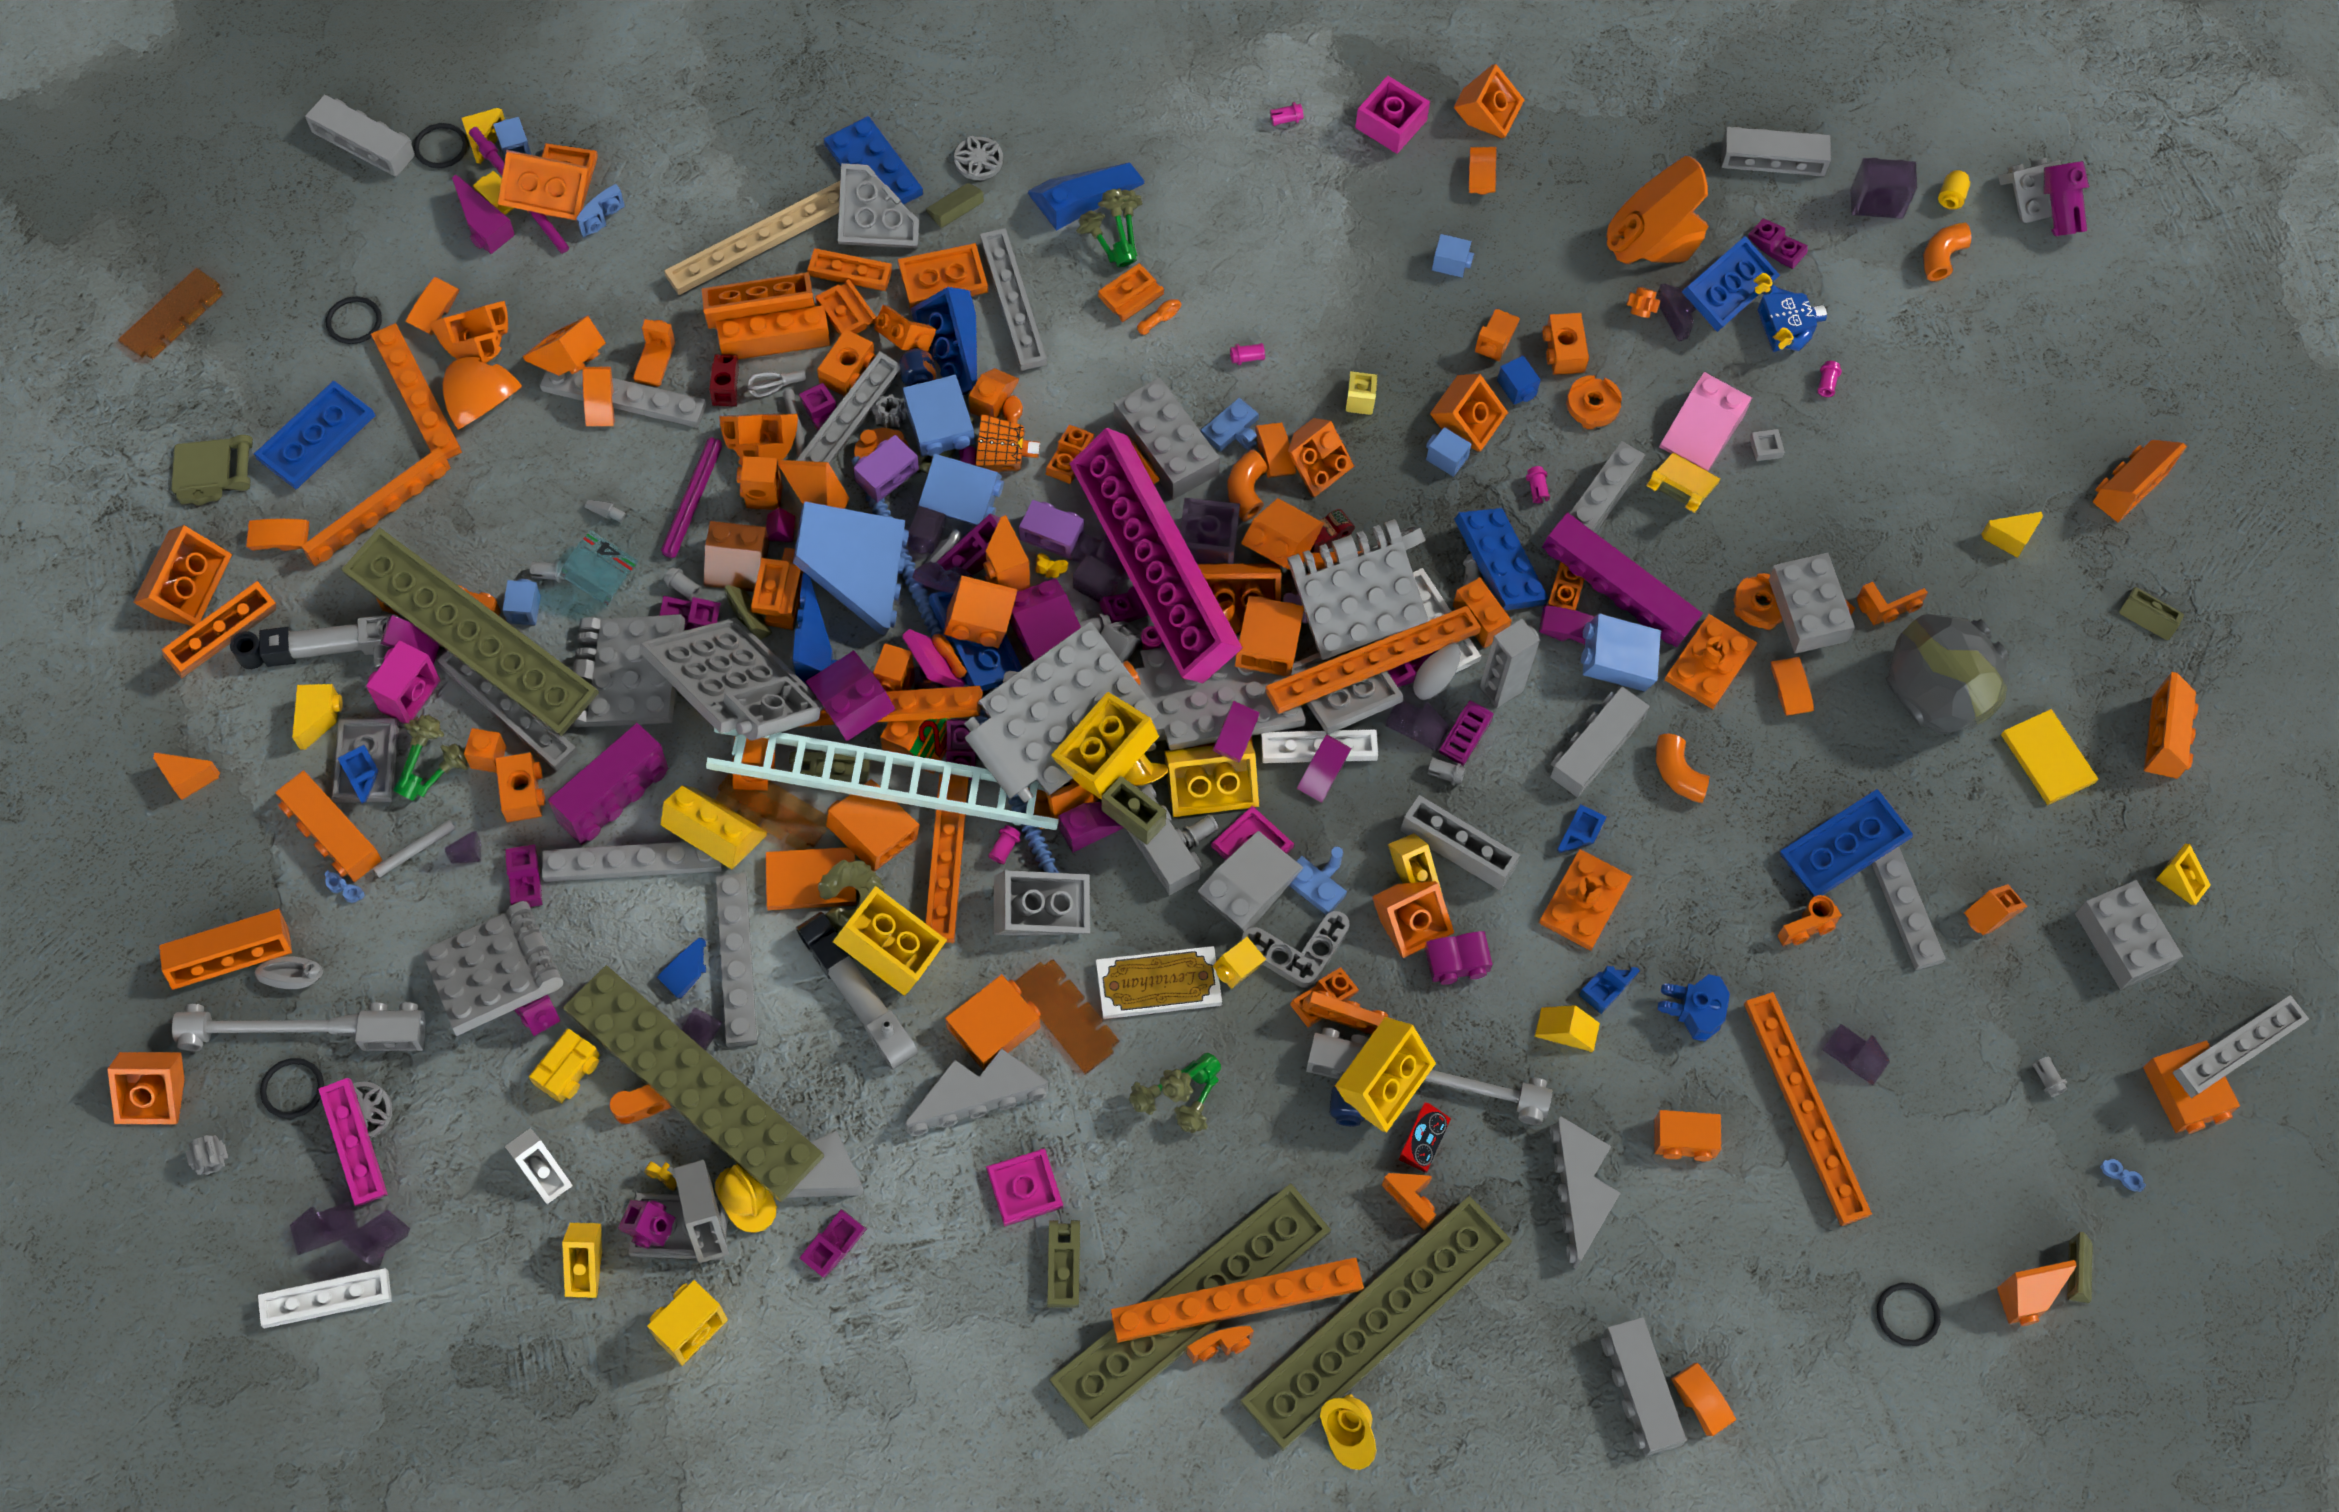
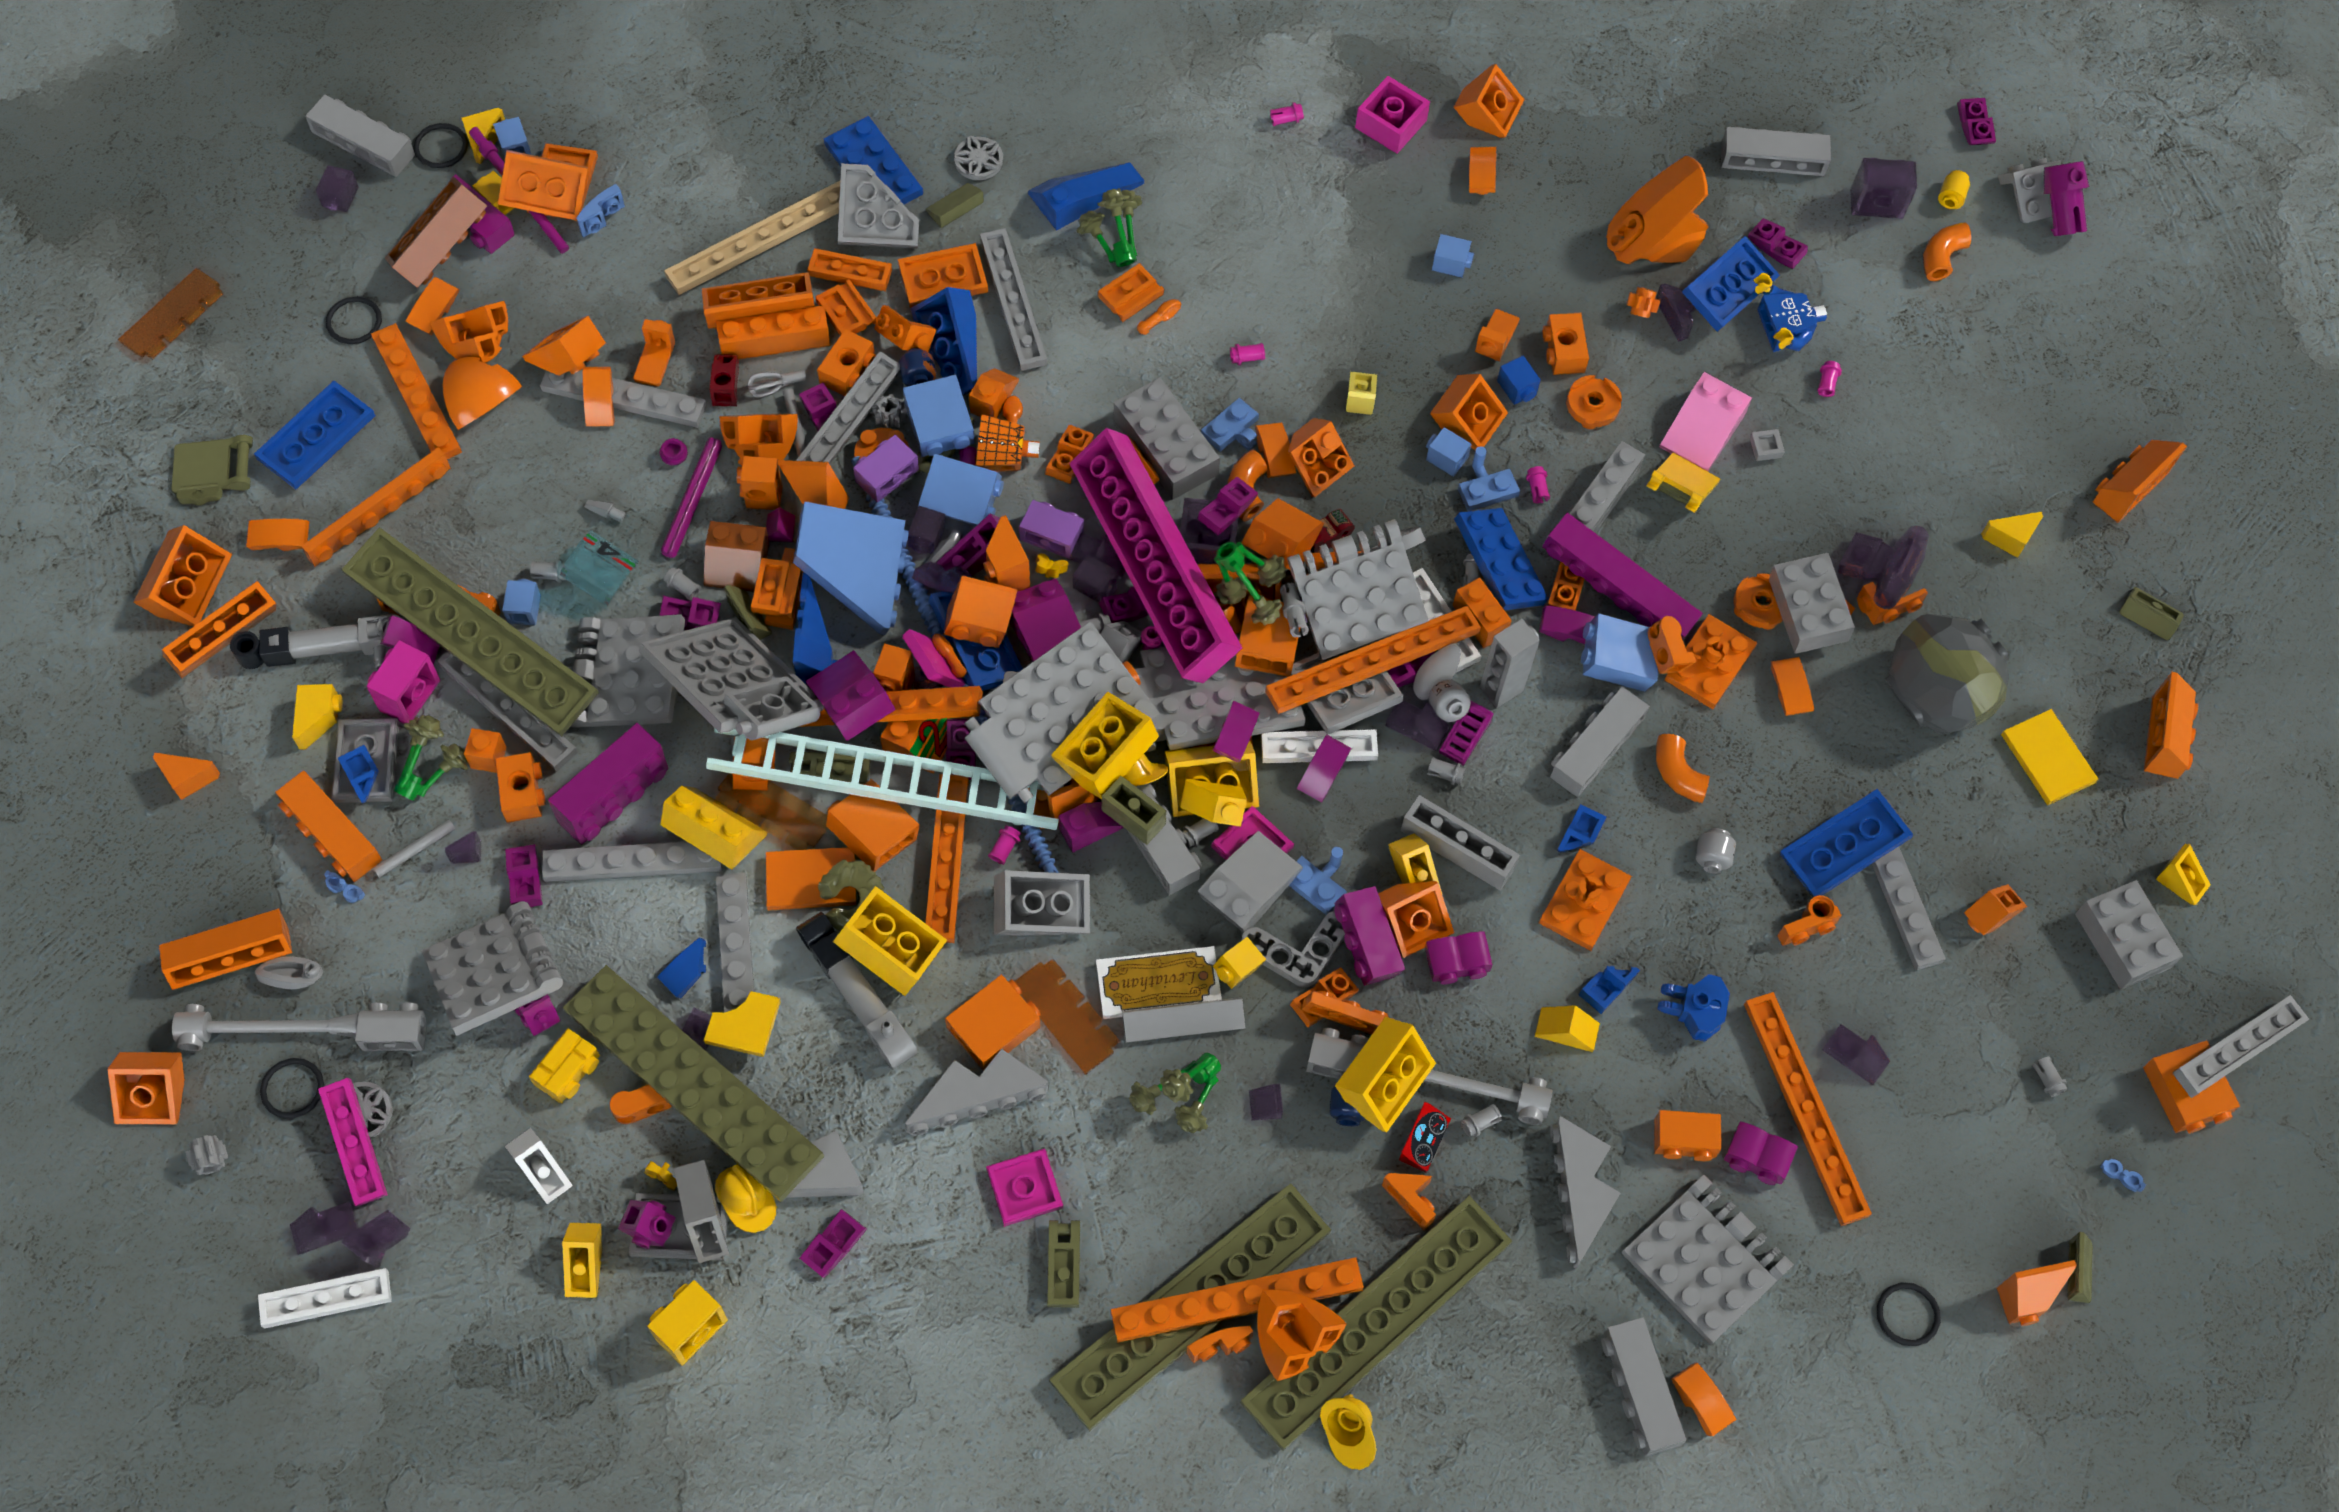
none -> clear purple brick [316,165,359,212]
none -> slope [385,177,487,288]
none -> magenta plate [660,438,688,465]
none -> yellow tile [704,991,781,1057]
none -> light grey tile [1122,997,1245,1042]
none -> yellow slope [1180,778,1247,827]
none -> magenta slope [1197,477,1258,535]
none -> olive plant [1214,542,1286,625]
none -> clear purple slope [1249,1084,1283,1121]
none -> orange brick [1257,1290,1347,1381]
none -> light grey pin [1280,583,1309,637]
none -> magenta brick [1334,886,1405,986]
none -> light grey head [1429,680,1471,722]
none -> medium blue plate [1458,446,1520,511]
none -> light grey pin [1461,1104,1502,1137]
none -> light grey hinge [1622,1175,1794,1345]
none -> orange leg [1647,616,1697,674]
none -> light grey head [1696,828,1736,874]
none -> magenta brick [1724,1121,1798,1185]
none -> clear purple plate [1838,526,1929,609]
none -> magenta slope [1957,98,1996,145]

